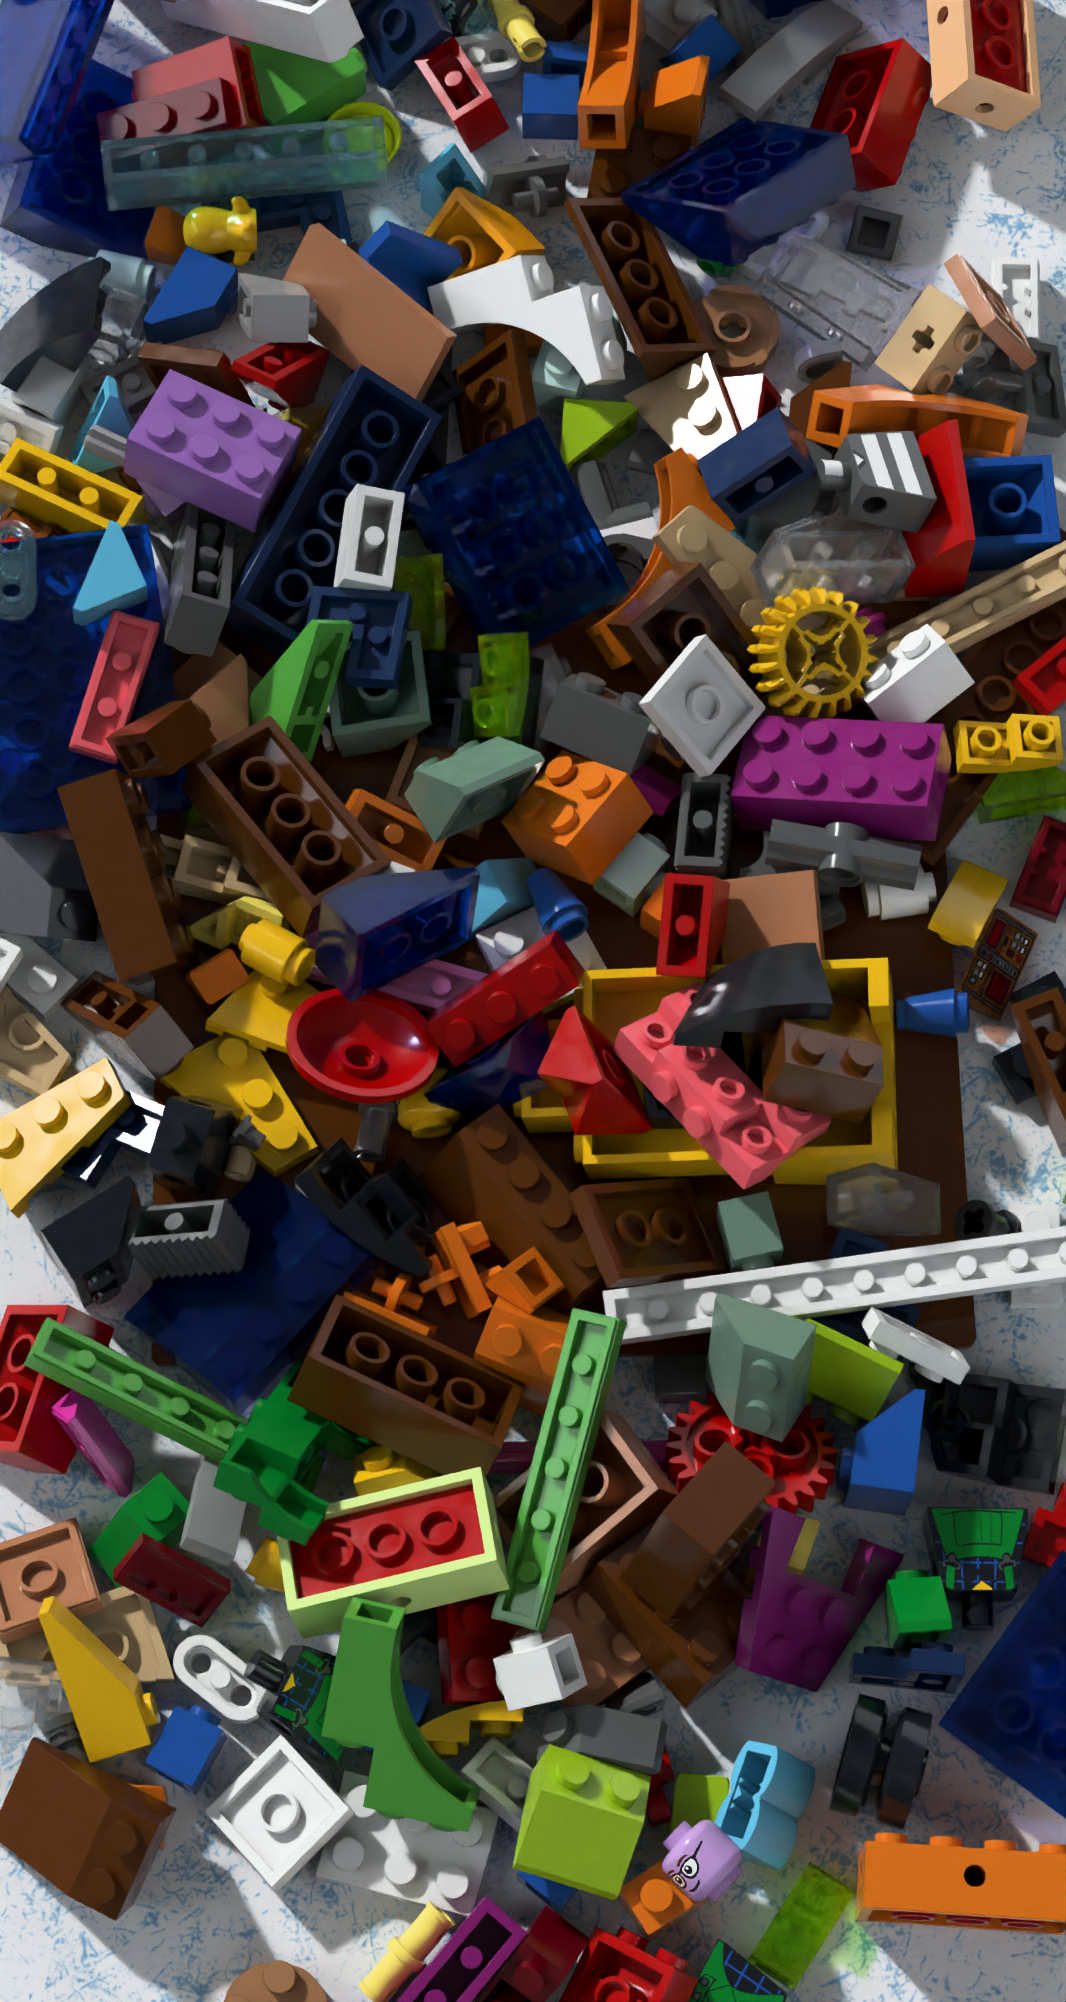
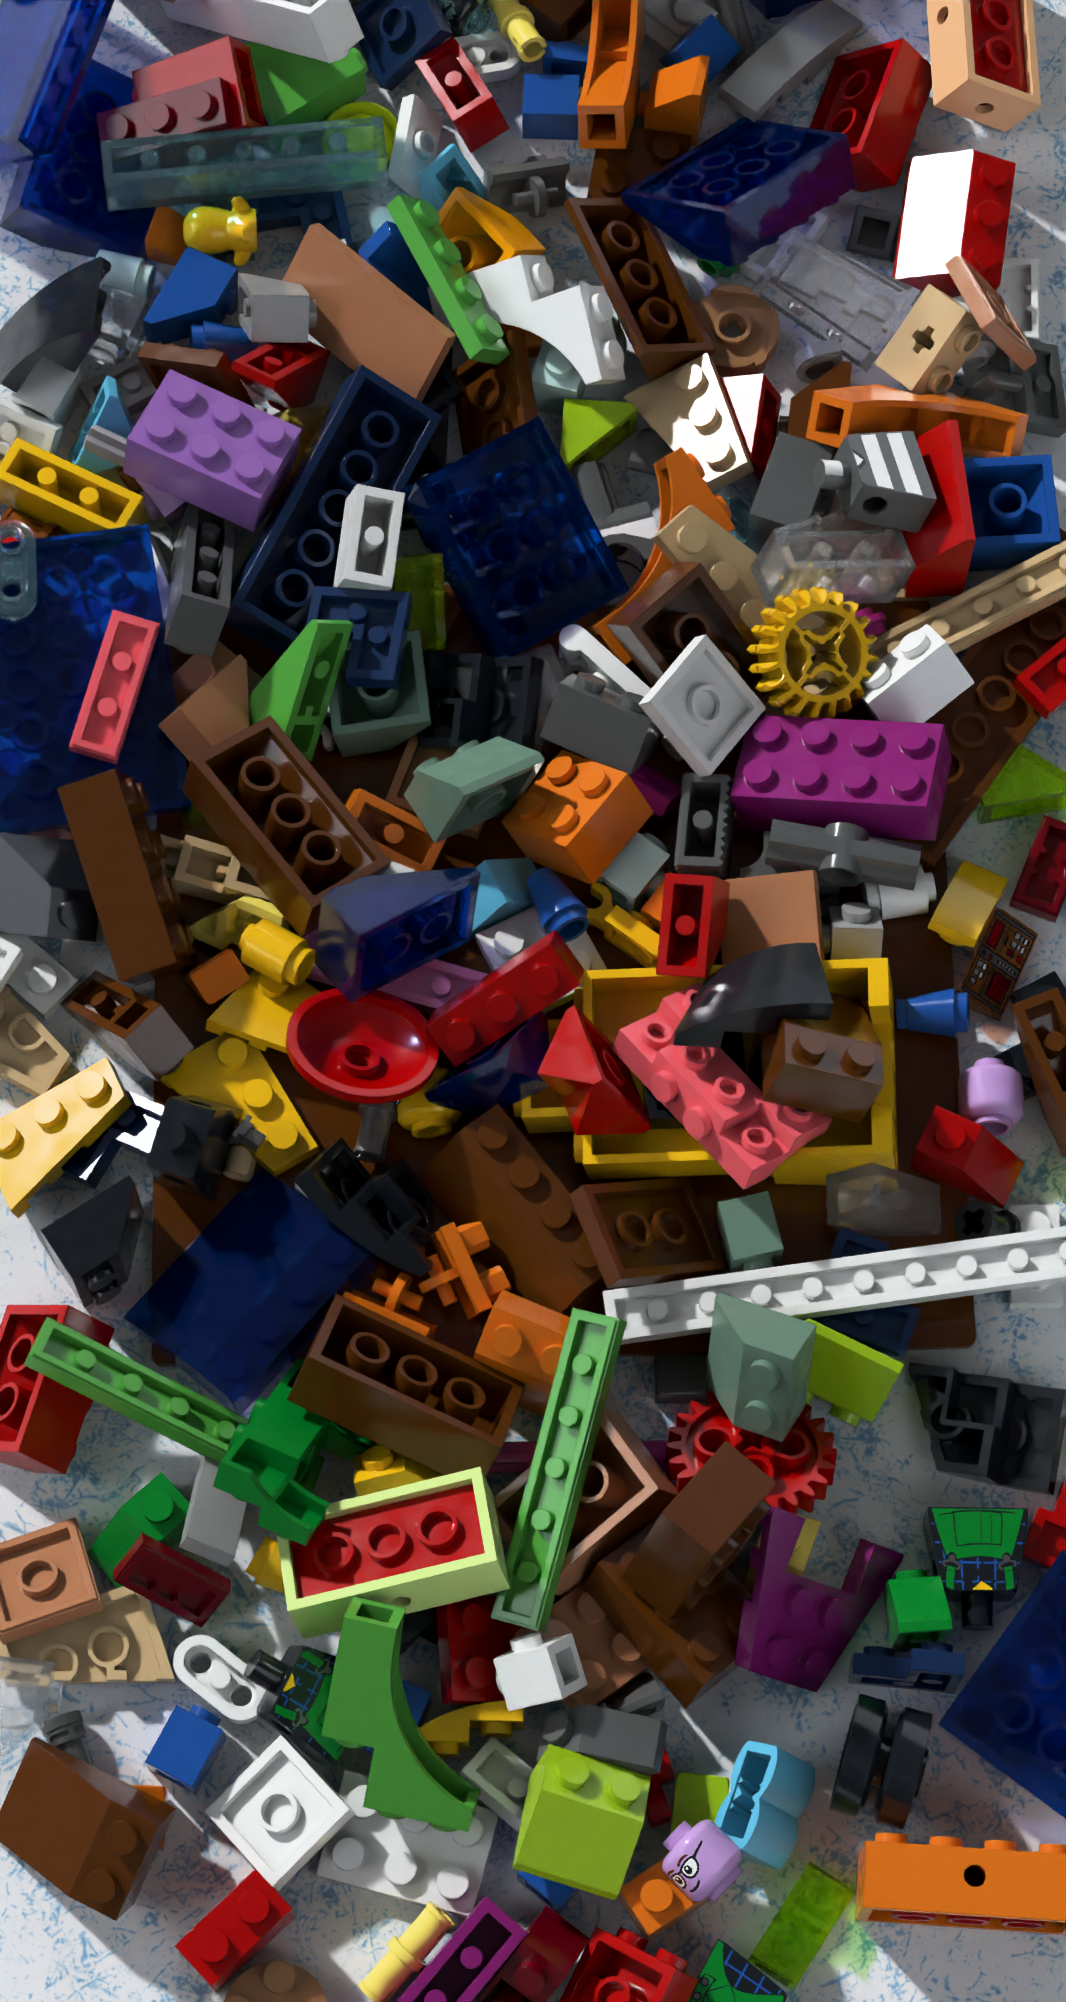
yellow slope [38,1596,160,1763] -> none
dark pink slope [50,1390,135,1498] -> none
medium azure slope [73,520,147,626] -> none
reddish brown slope [105,699,217,779] -> none
dark grey brick [124,1198,250,1280] -> none
clear neon green slope [470,632,529,737] -> none
orange slope [485,1246,565,1314] -> none
dark blue brick [697,407,817,525] -> none
blue slope [835,1388,926,1516] -> none
white plate [861,1306,970,1385] -> none
yellow slope [953,713,1064,773] -> none
none -> red brick [175,1869,296,1993]
none -> blue cone [189,319,258,362]
none -> bright green plate [386,194,510,365]
none -> white plate [387,94,443,199]
none -> white plate [559,624,661,737]
none -> yellow plate [584,882,659,968]
none -> light grey brick [822,902,884,960]
none -> slope [891,150,1016,298]
none -> red slope [910,1105,1024,1209]
none -> lavender head [957,1058,1025,1136]

